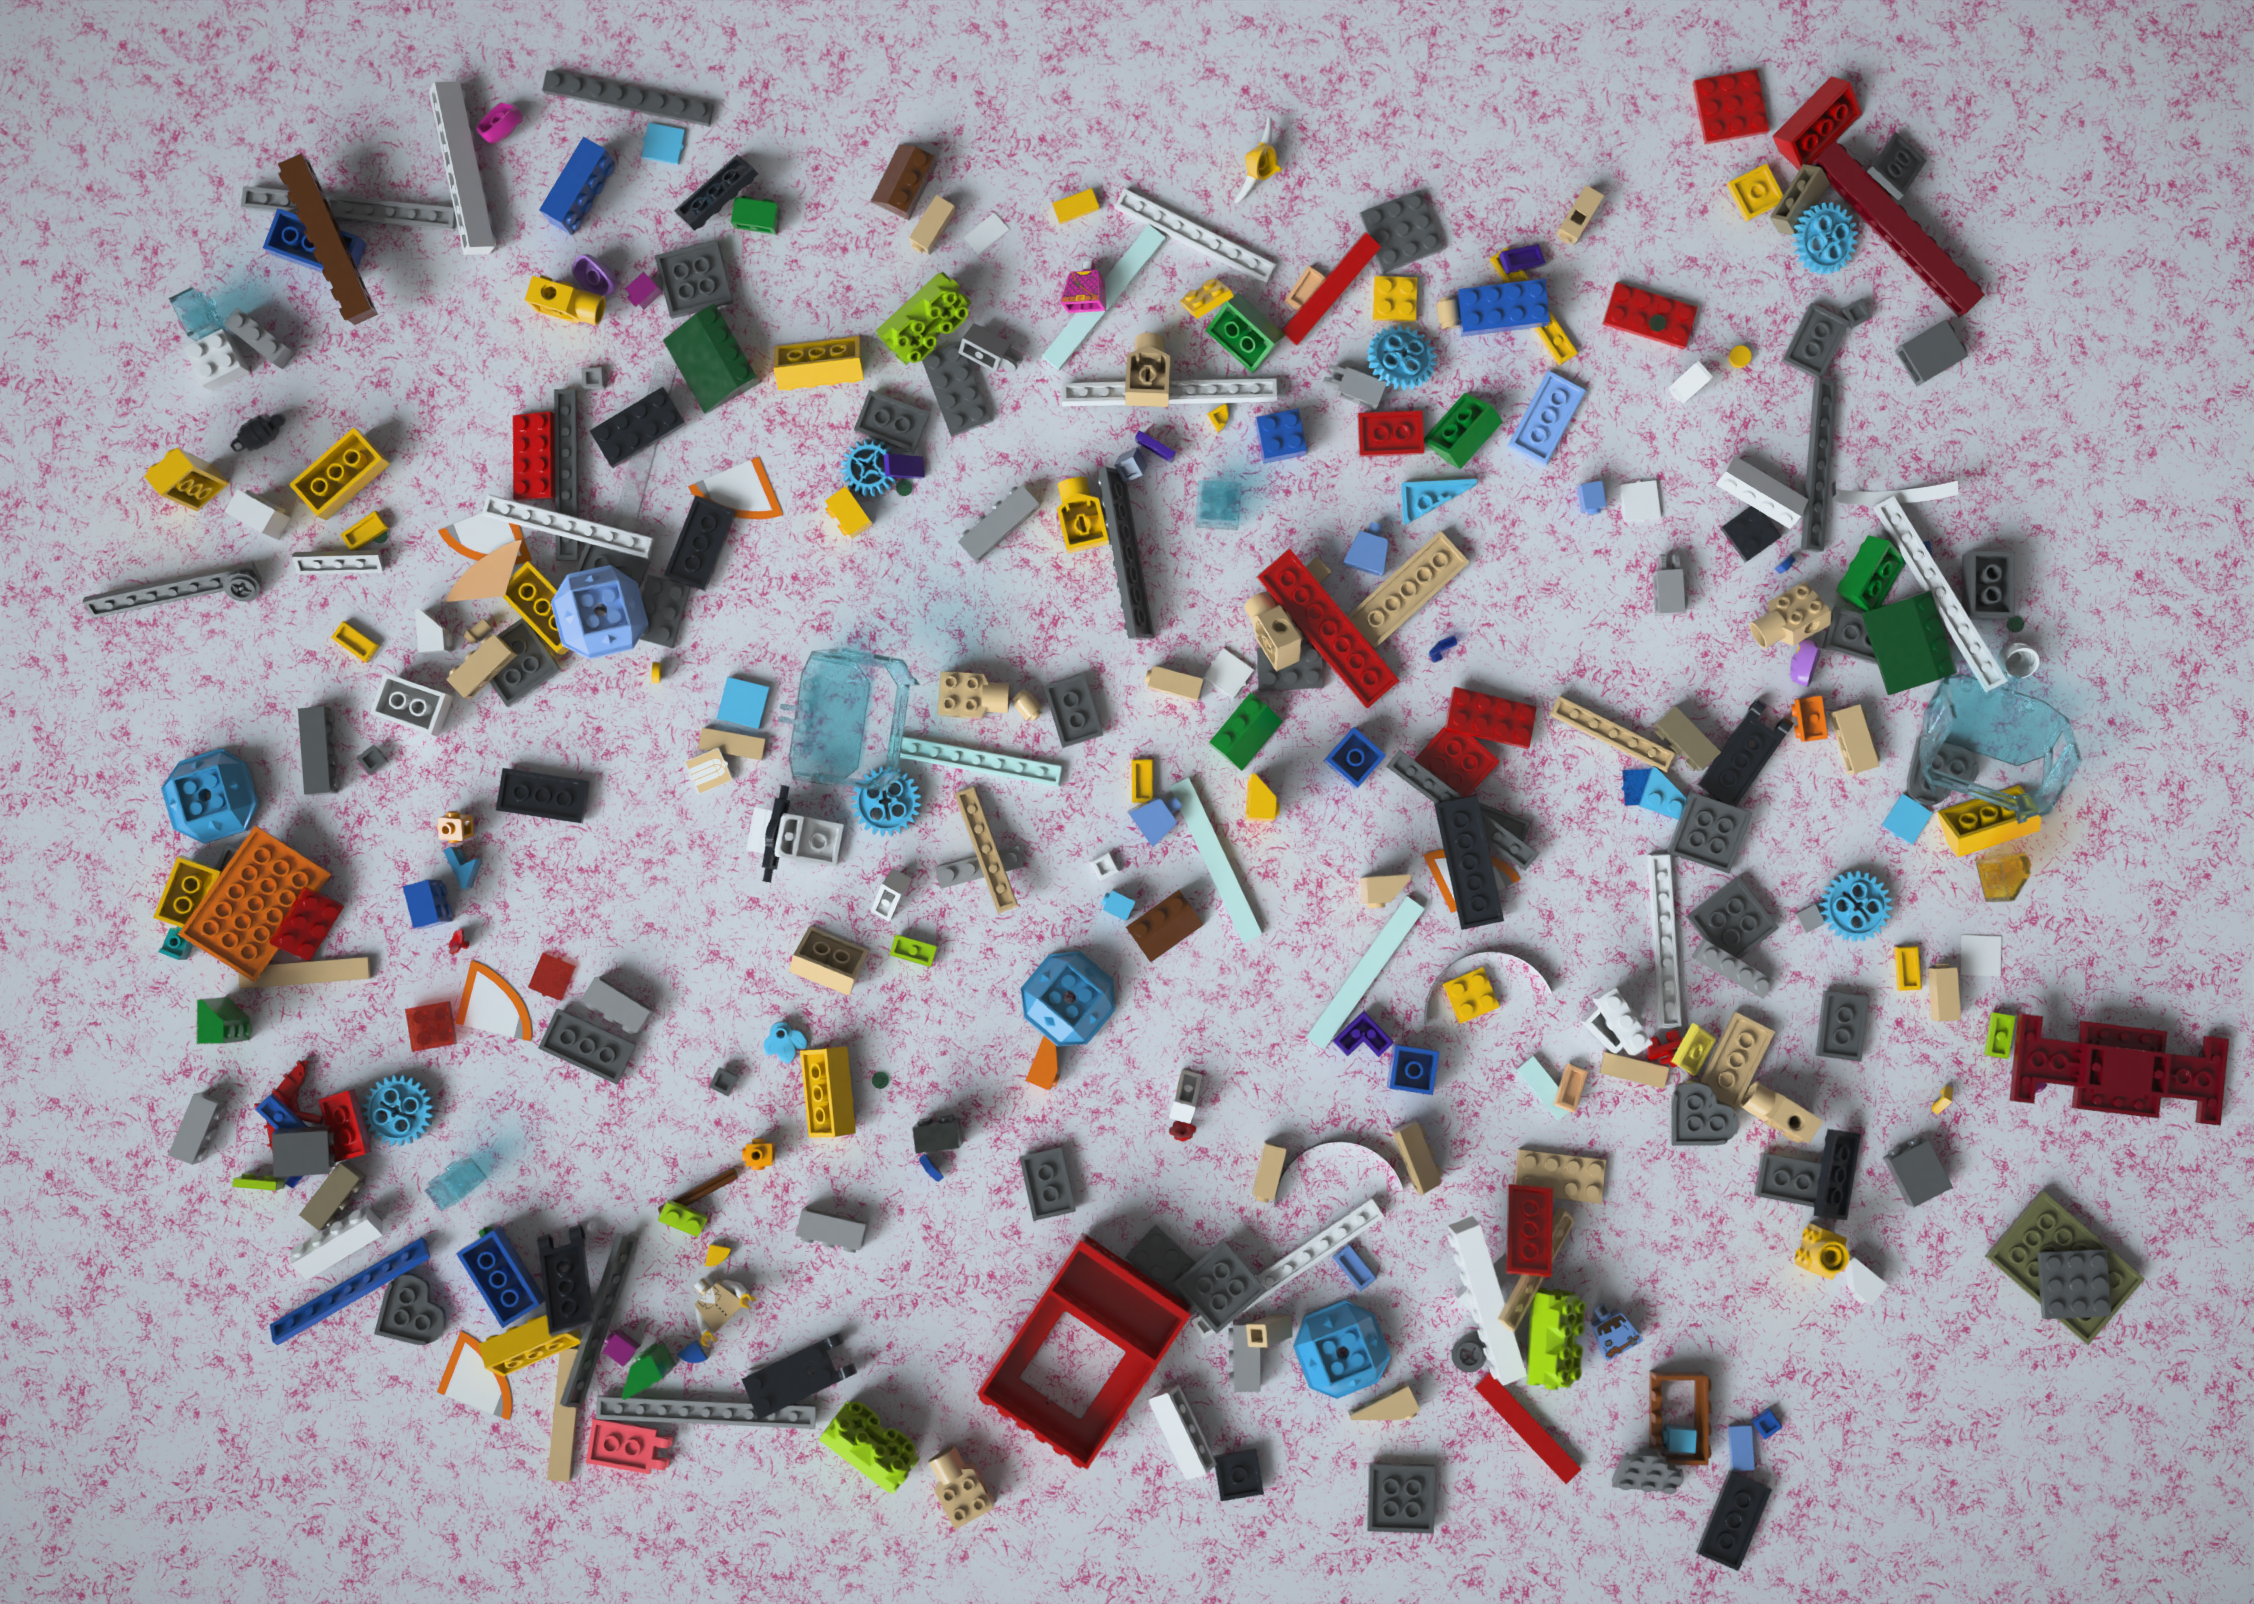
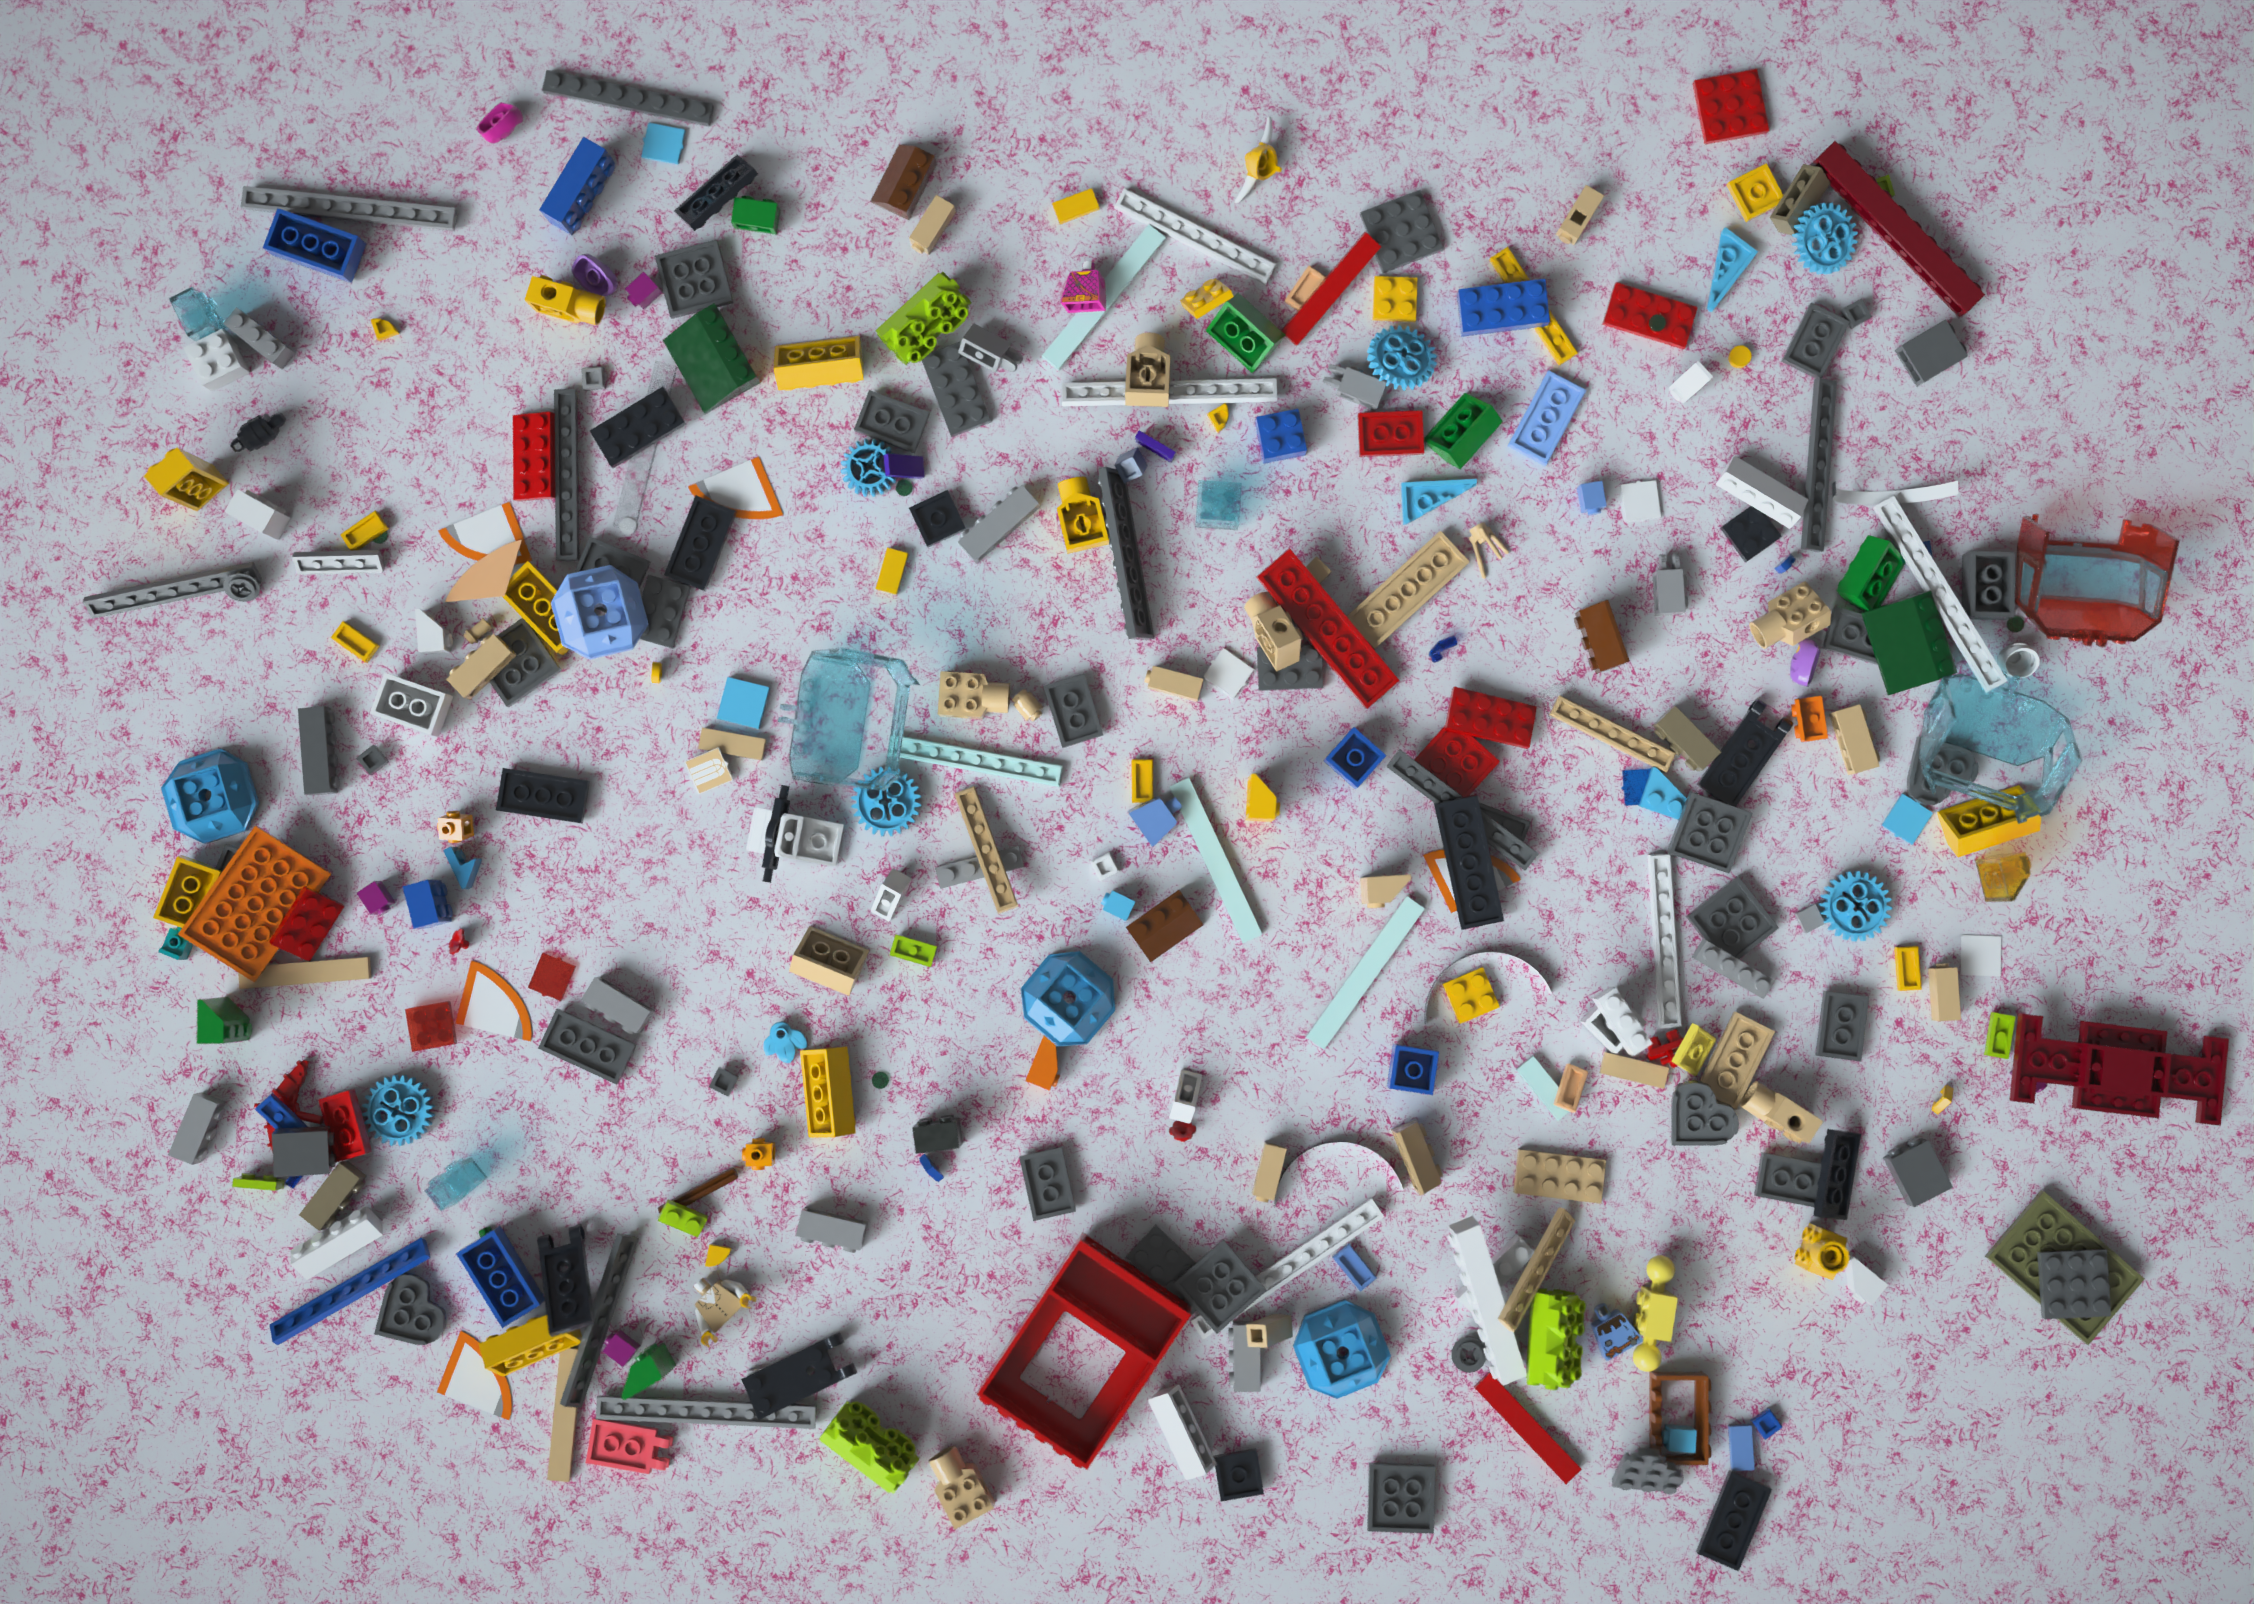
reddish brown brick [278,153,378,325] -> none
yellow brick [289,427,390,521] -> none
white brick [429,82,496,255] -> none
white tile [482,494,655,560] -> none
blue tile [677,1340,708,1363] -> none
yellow brick [825,486,873,539] -> none
white sticker [964,212,1010,255] -> none
green slope [1209,692,1283,771] -> none
dark purple brick [1332,1010,1394,1057] -> none
medium blue torso [1342,522,1388,577] -> none
tan slope [1348,1382,1420,1420] -> none
tan brick [1436,296,1460,330] -> none
dark purple tile [1499,244,1546,274] -> none
red plate [1506,1184,1553,1277] -> none
red slope [1772,76,1862,170] -> none
dark grey plate [1867,132,1927,200] -> none
none -> magenta brick [357,881,396,916]
none -> yellow tile [370,318,400,341]
none -> yellow tile [875,548,909,595]
none -> black plate [909,490,966,548]
none -> tan plant [1469,522,1509,579]
none -> reddish brown slope [1574,600,1630,674]
none -> light yellow brick [1633,1255,1678,1372]
none -> medium azure wing [1707,227,1758,312]
none -> windscreen [2015,513,2180,647]

